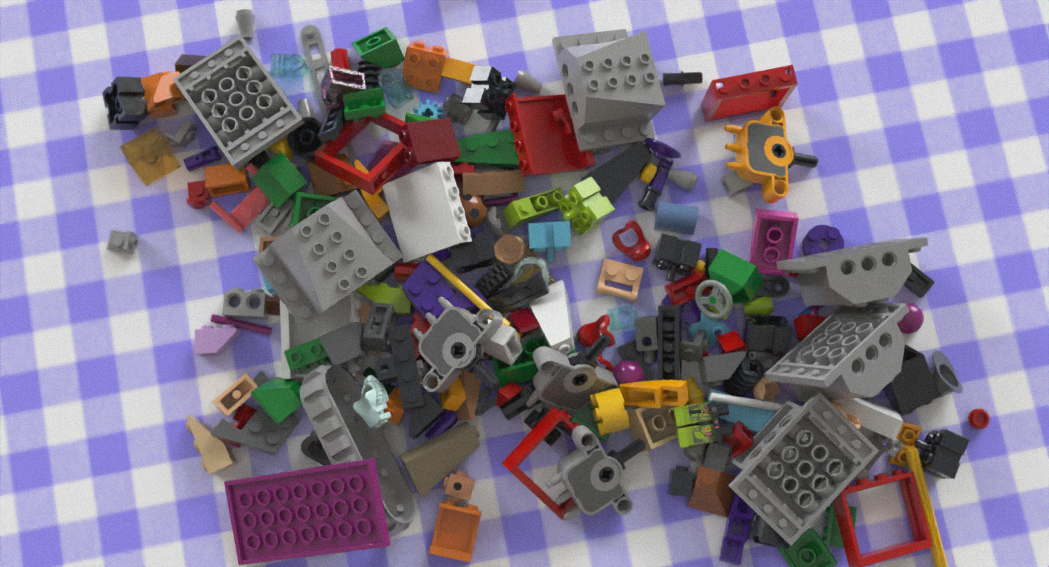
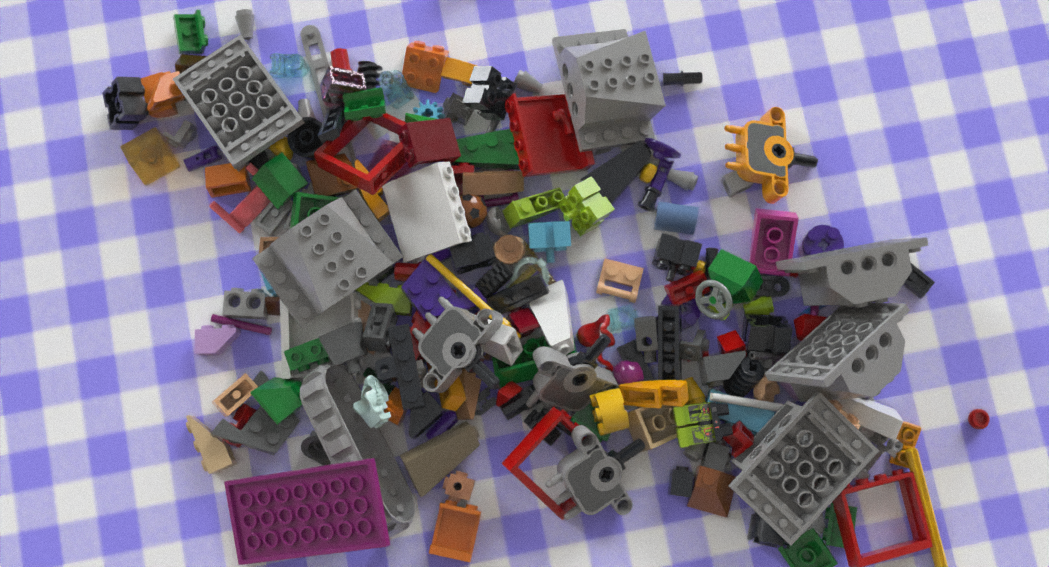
light grey bracket [107,230,138,254] -> none
red bracket [186,180,211,209] -> none
green slope [351,27,404,68] -> none
red piece [612,220,651,261] -> none
medium azure plate [687,312,728,348] -> none
red window [701,65,798,122] -> none
dark purple slope [718,492,754,566] -> none
black slope [882,345,939,415] -> none
magenta hair [897,302,924,334] -> none
black brick [913,429,969,479] -> none
dark grey piece [931,351,963,397] -> none
none -> green bracket [173,10,208,54]

